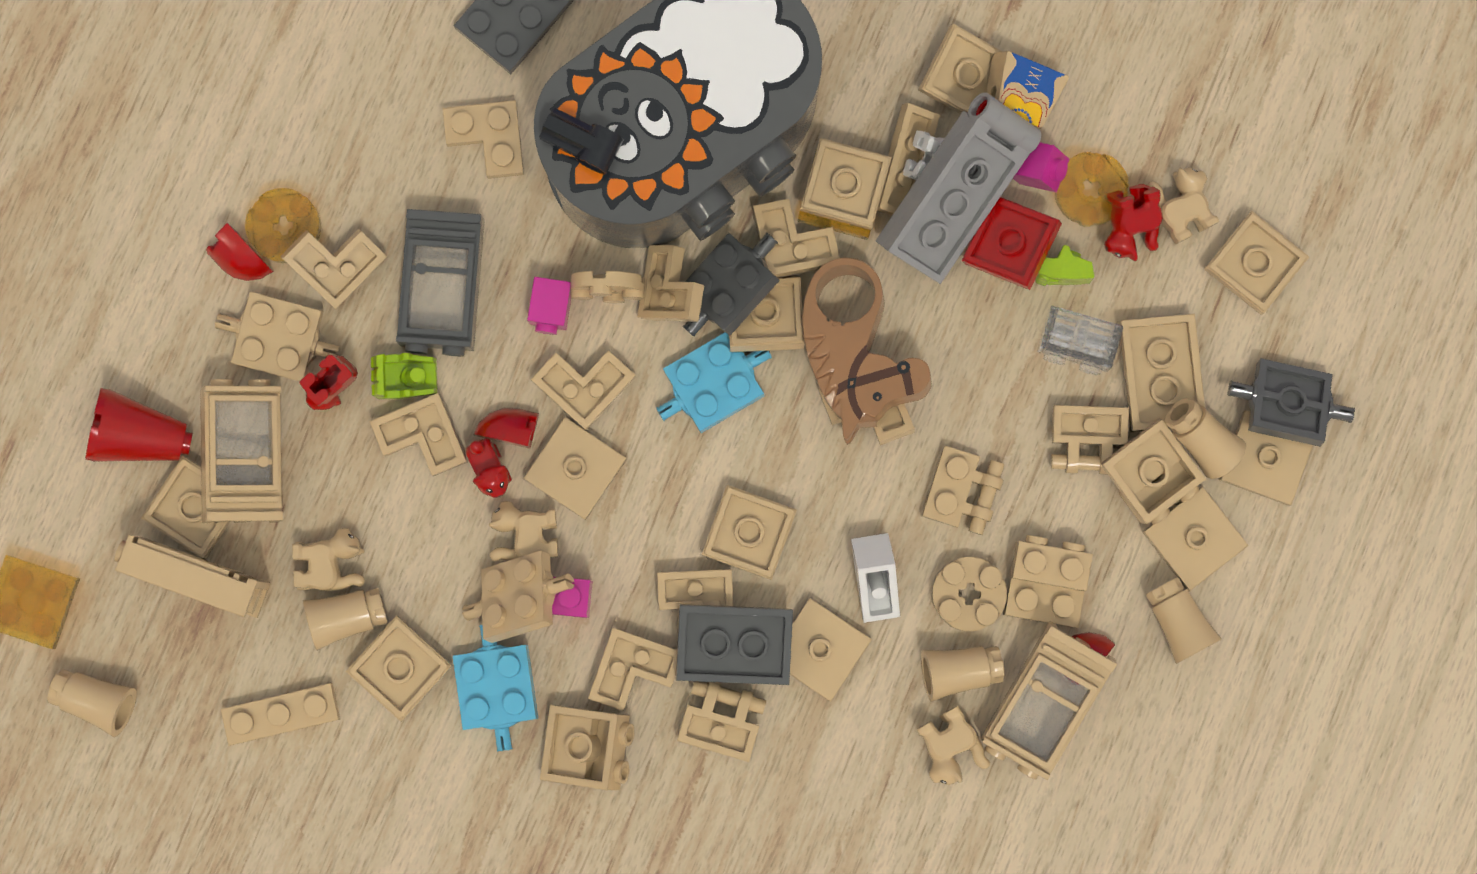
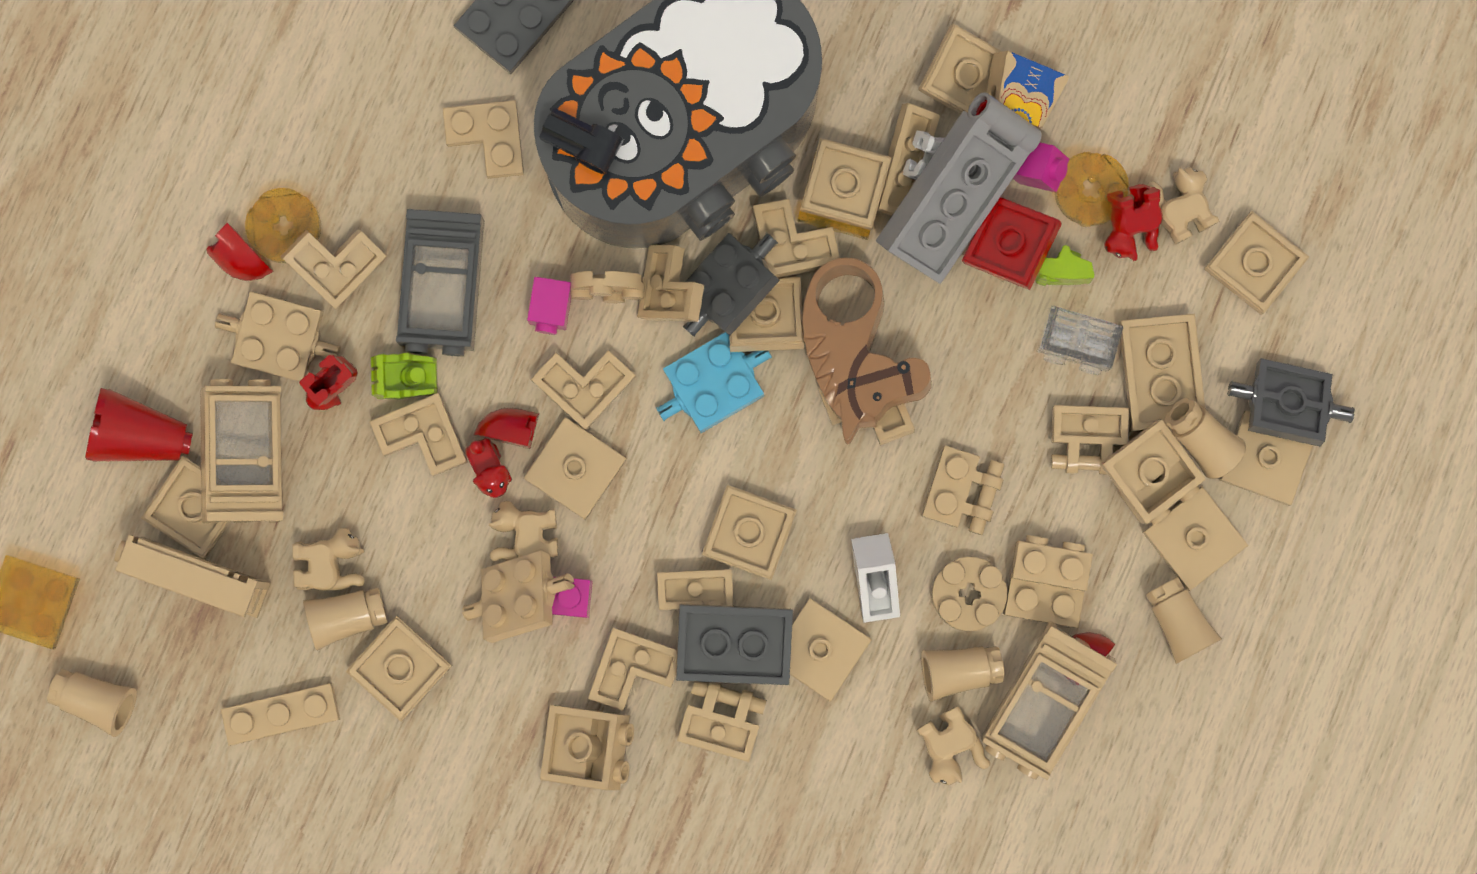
medium azure plate [452,625,539,752] -> none

